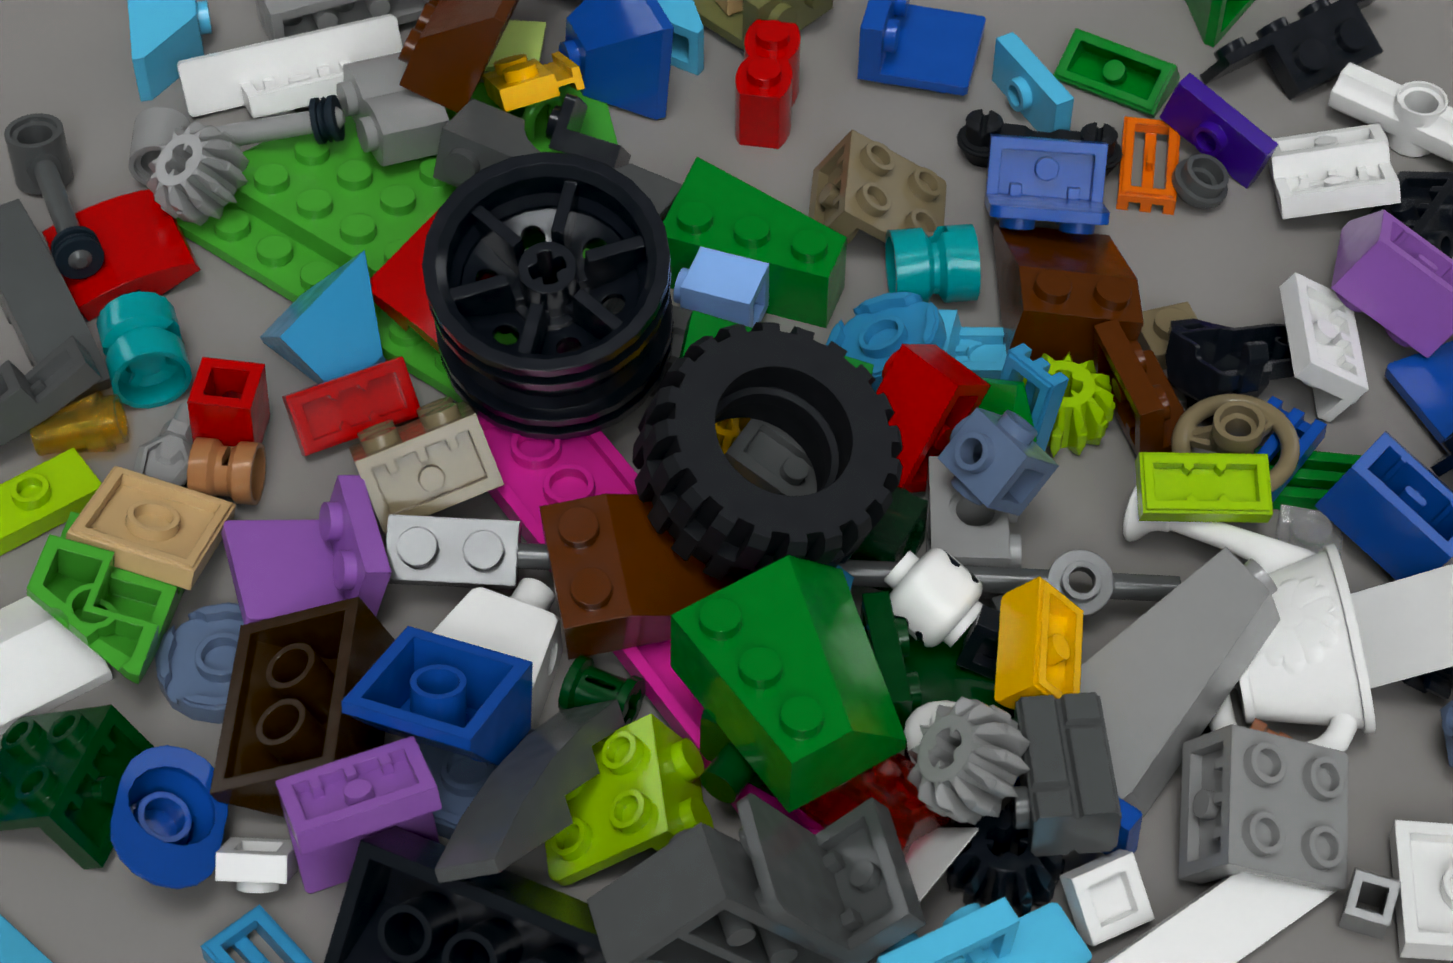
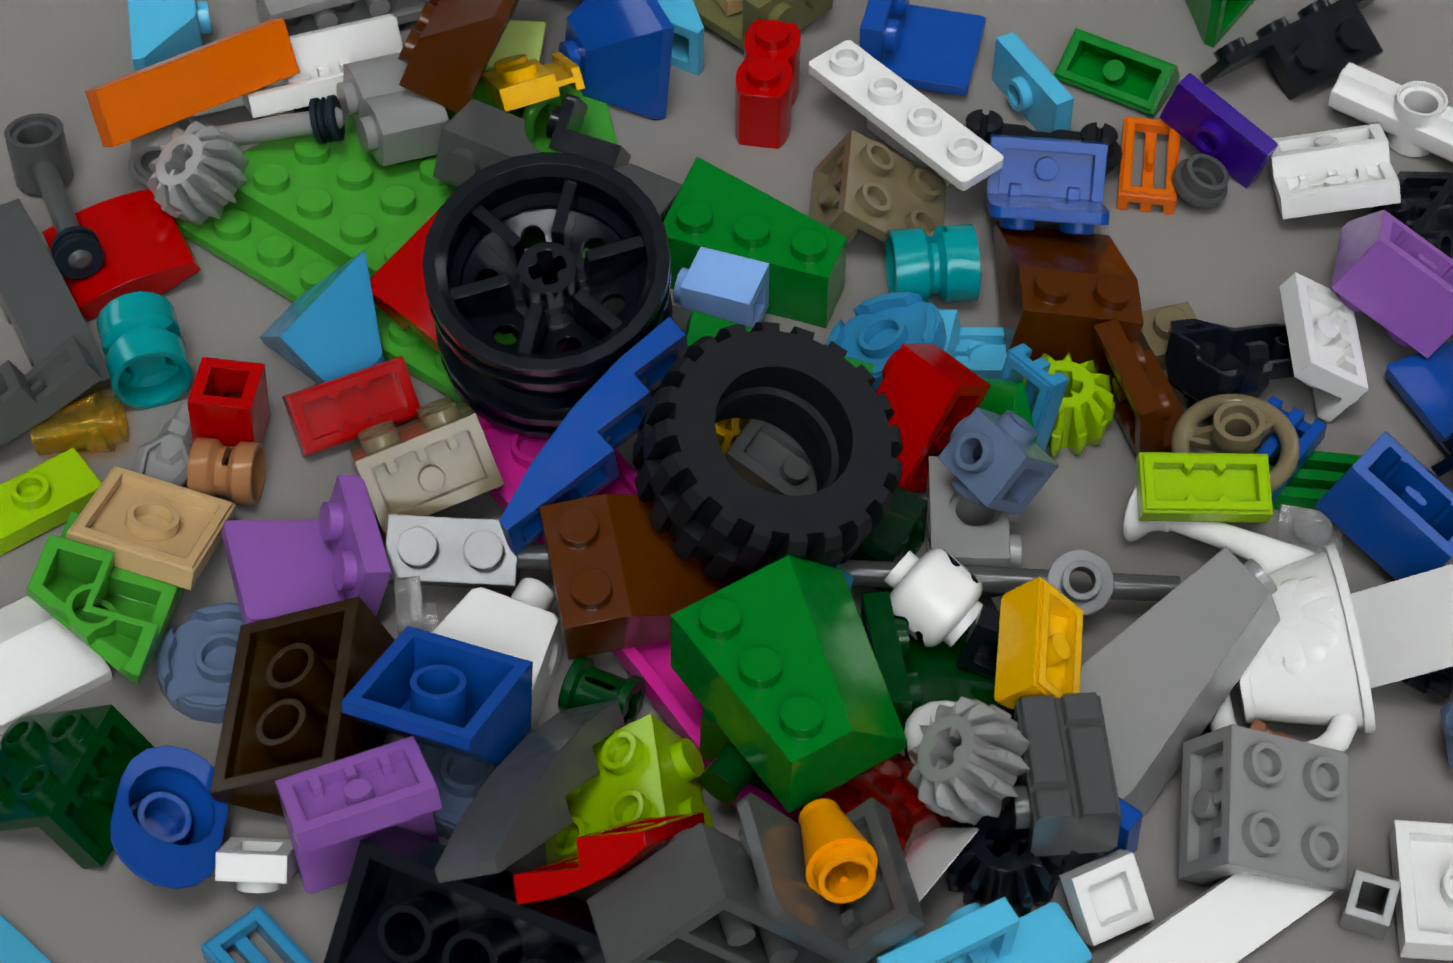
none -> orange tile [85,18,300,147]
none -> clear plate [393,576,439,636]
none -> blue slope [499,316,688,555]
none -> red slope [513,812,705,904]
none -> light orange cone [799,798,878,903]
none -> white bracket [808,40,1004,191]

